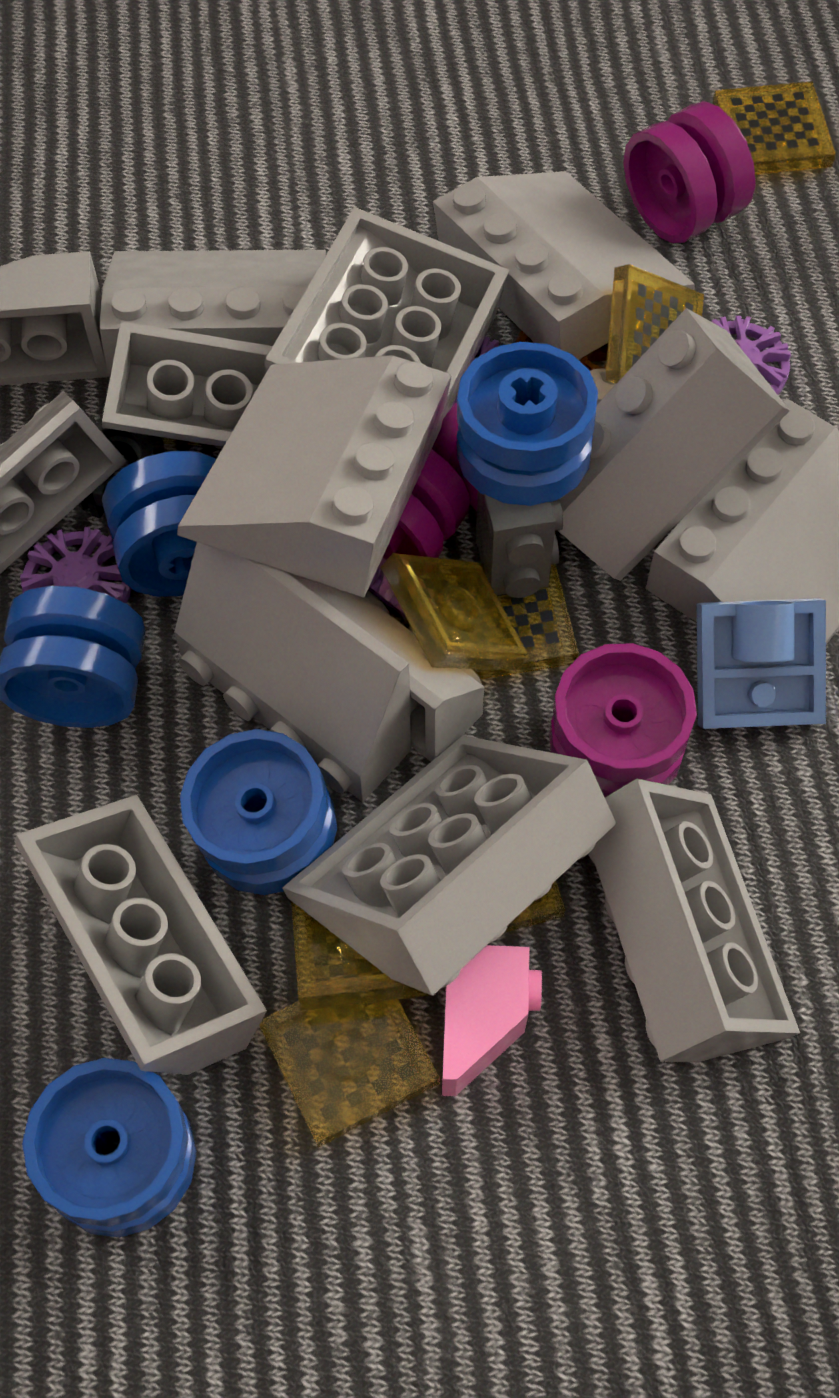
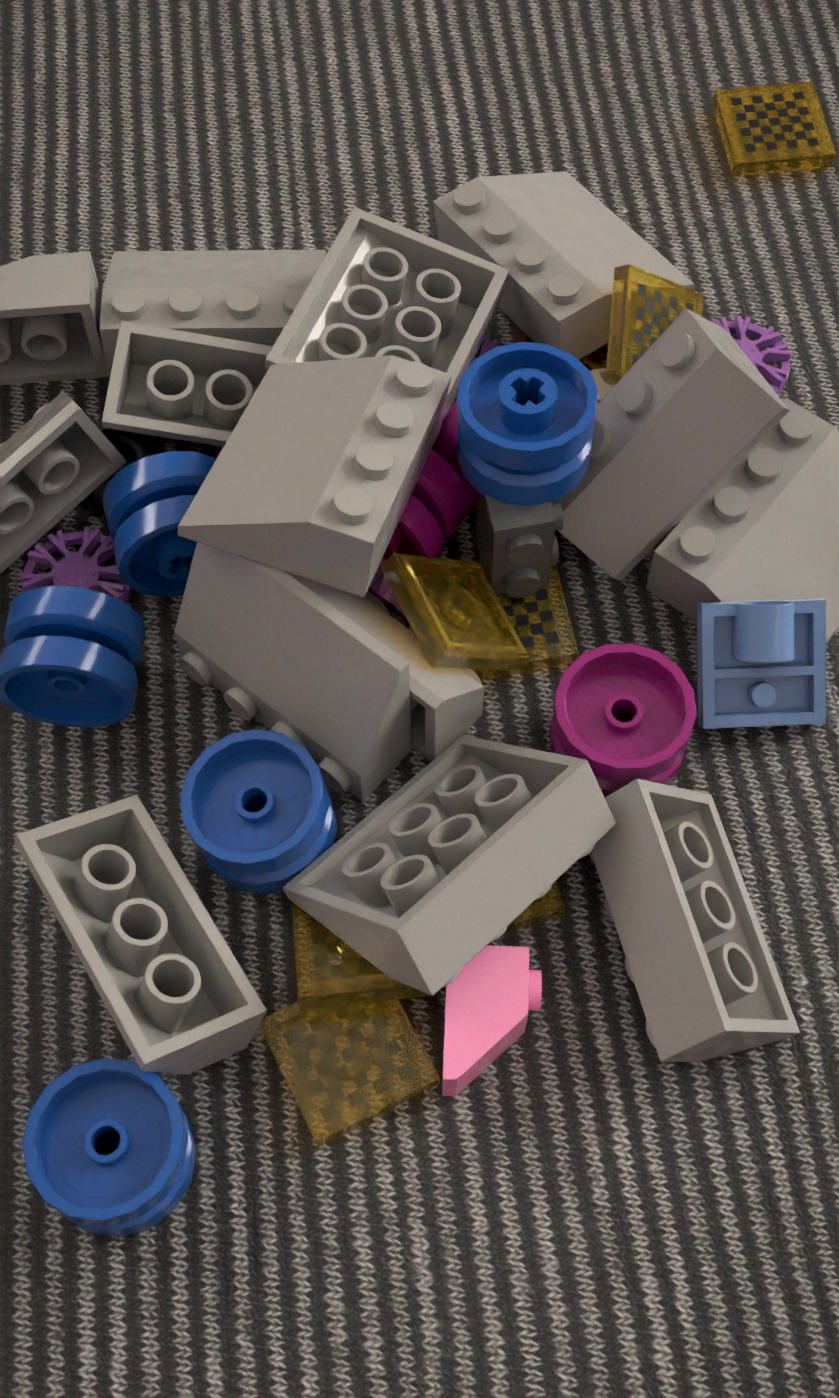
magenta wheel [623,101,756,244] -> none

